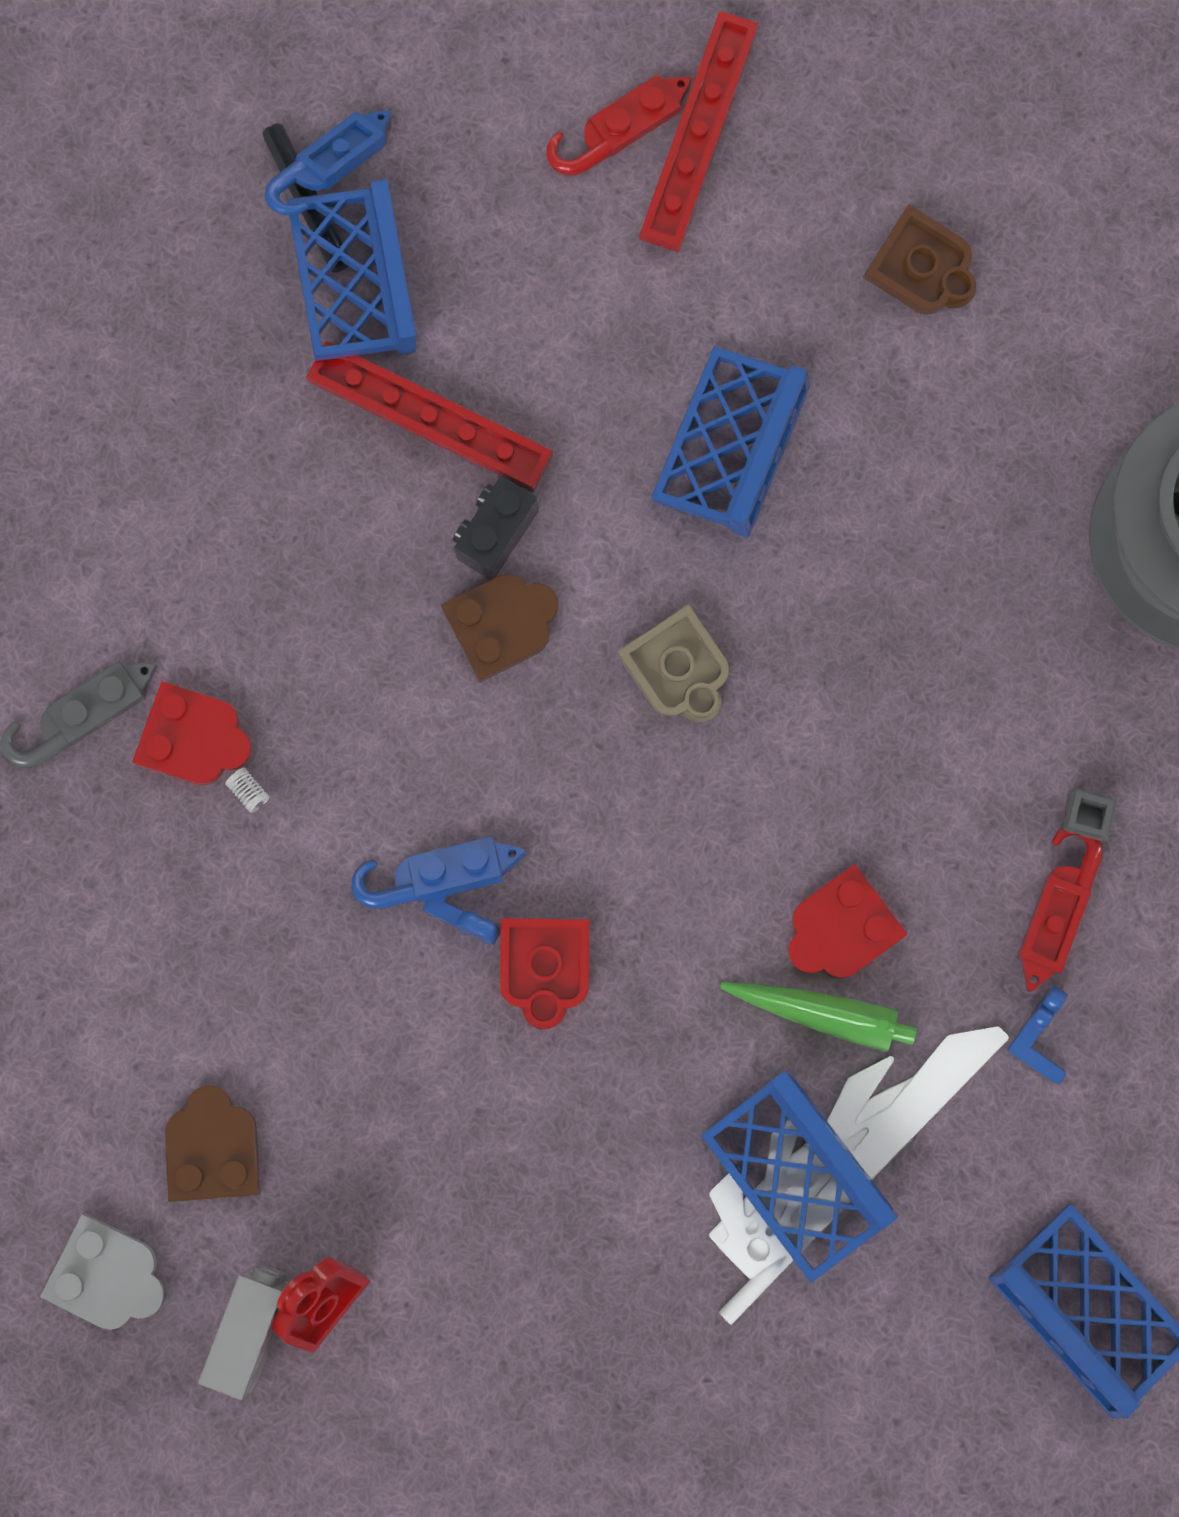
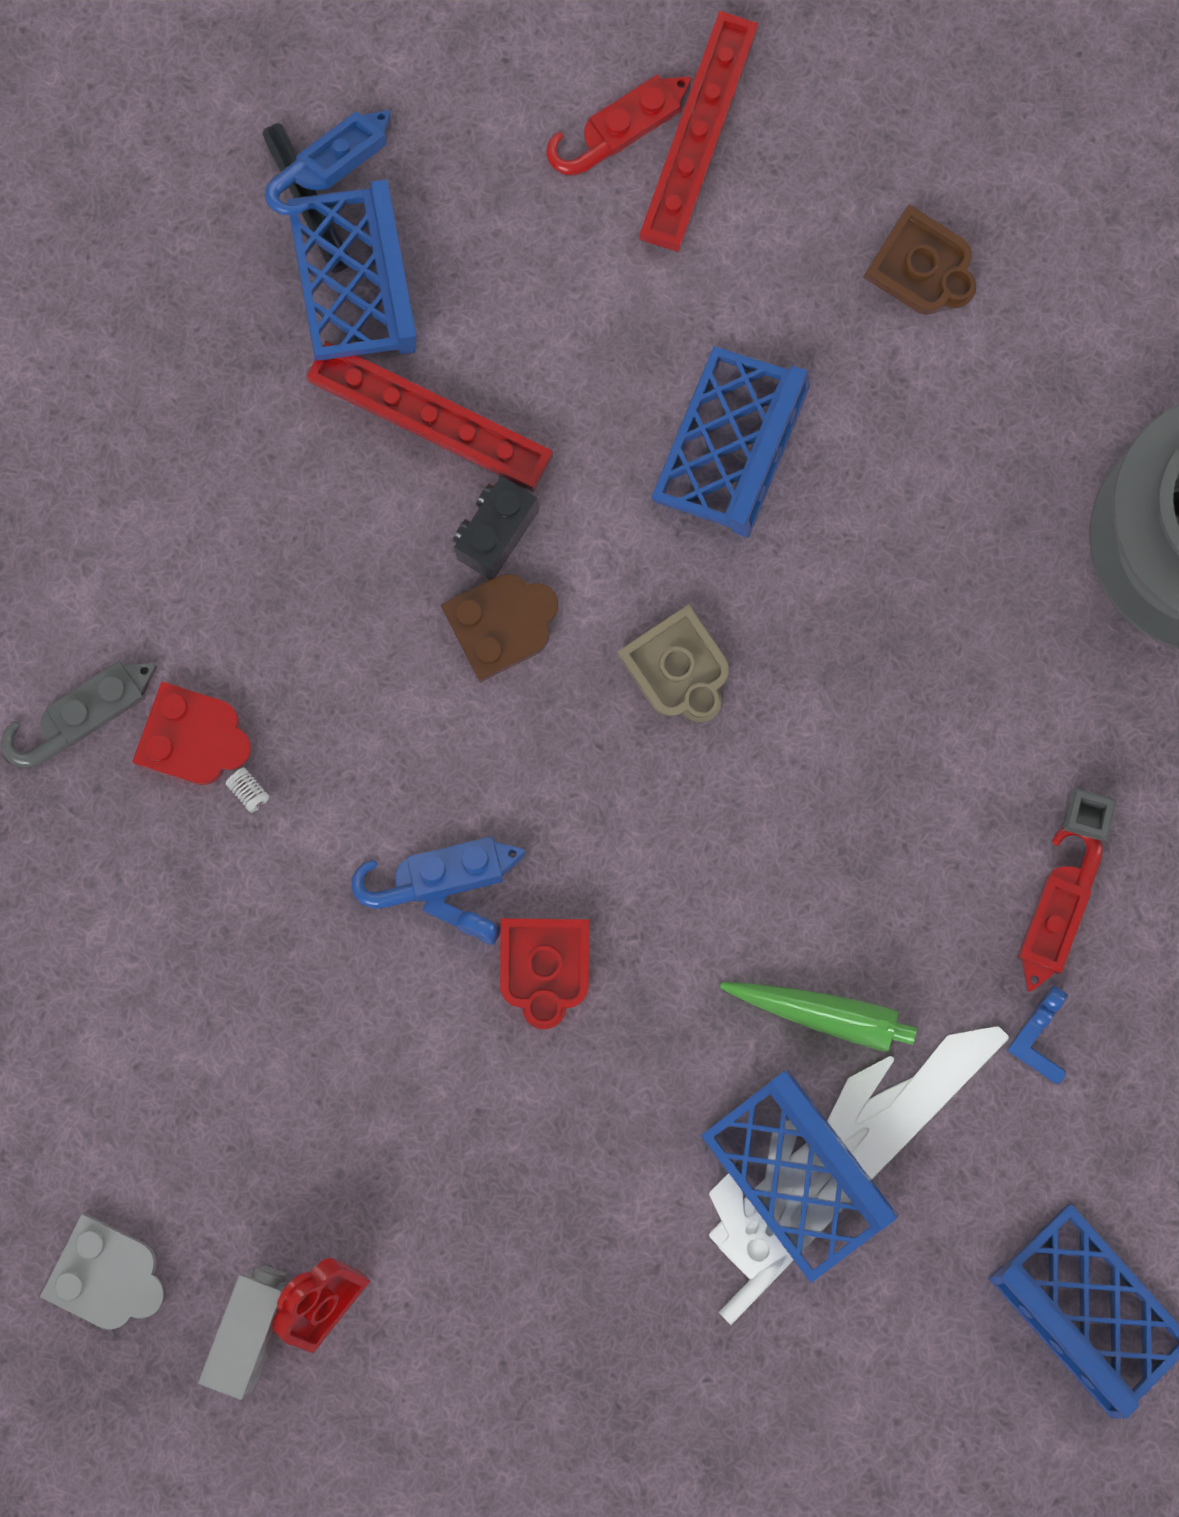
reddish brown plate [165,1085,260,1202] -> none
red plate [788,864,908,979] -> none

